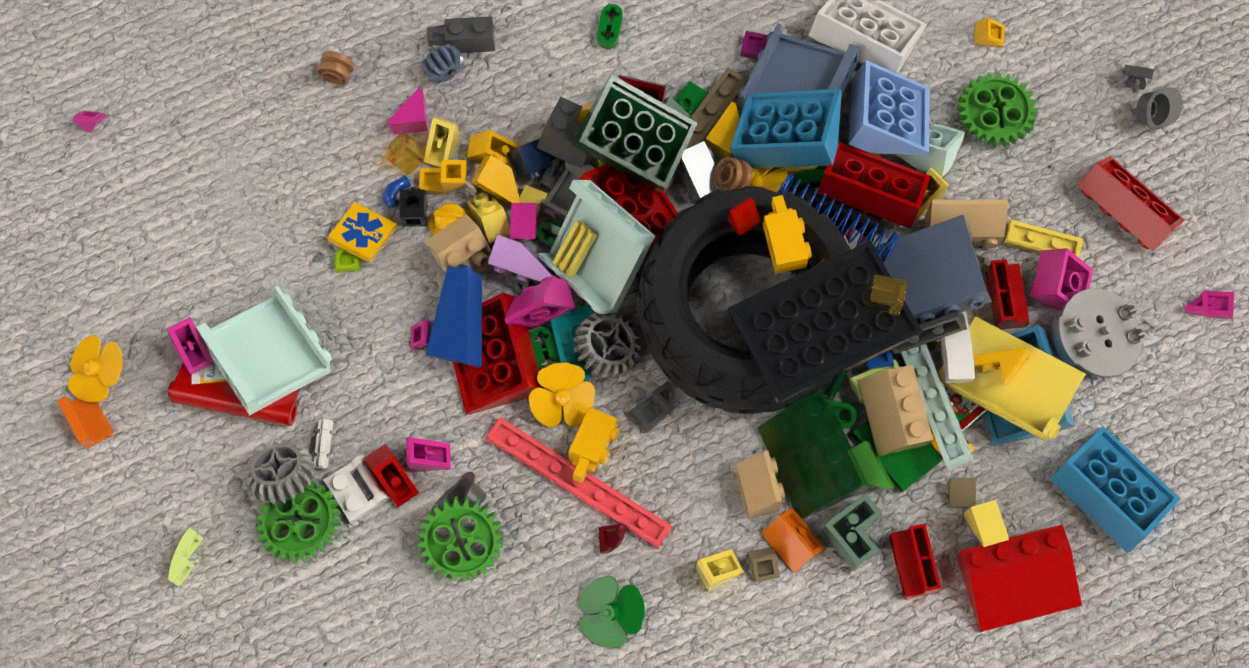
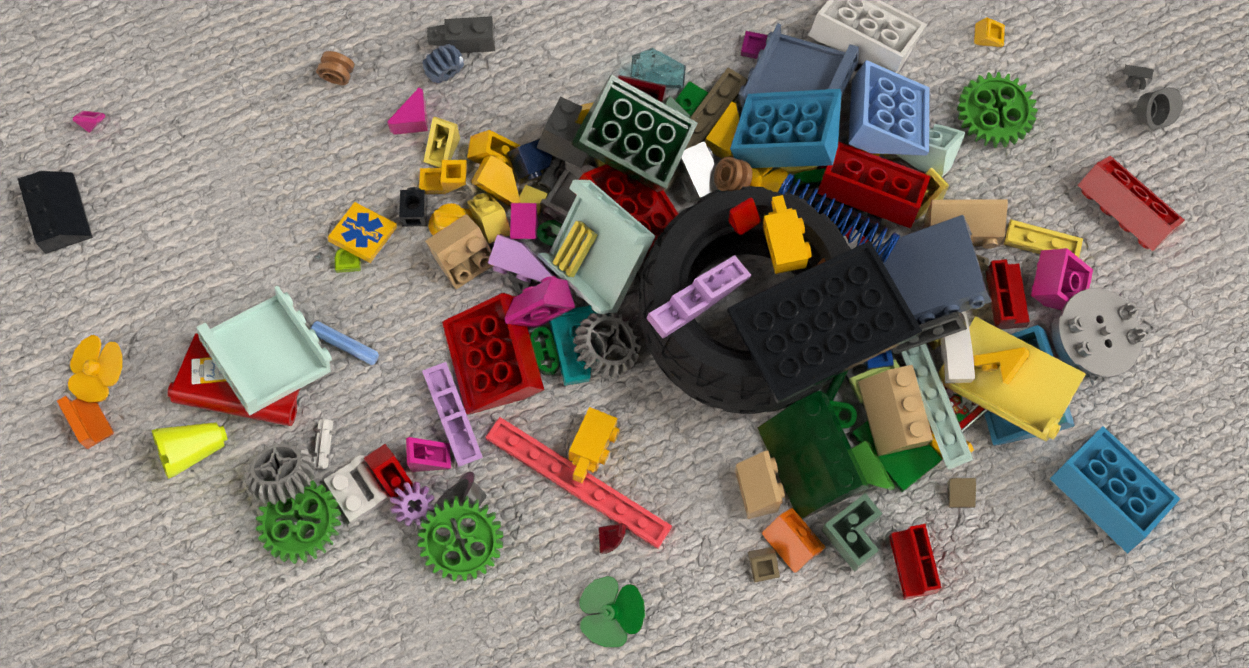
dark pink slope [167,317,214,374] -> none
yellowish green slope [168,528,203,587] -> none
blue arm [382,175,411,208] -> none
clear yellow panel [386,131,425,175] -> none
dark pink slope [411,320,432,351] -> none
blue slope [426,264,482,368] -> none
yellow piece [528,362,595,427] -> none
green beam [597,4,623,49] -> none
dark grey slope [630,381,671,433] -> none
light yellow slope [696,549,744,592] -> none
clear yellow panel [870,274,908,315] -> none
red slope [956,524,1082,633] -> none
light yellow slope [963,500,1009,547] -> none
dark pink slope [1185,290,1234,319] -> none
none -> black slope [17,171,93,254]
none -> neon yellow cone [151,422,228,479]
none -> light blue axle [310,321,379,365]
none -> lavender gear [390,481,435,526]
none -> lavender slope [422,362,483,467]
none -> clear light blue slope [630,48,686,89]
none -> lavender slope [647,255,751,338]

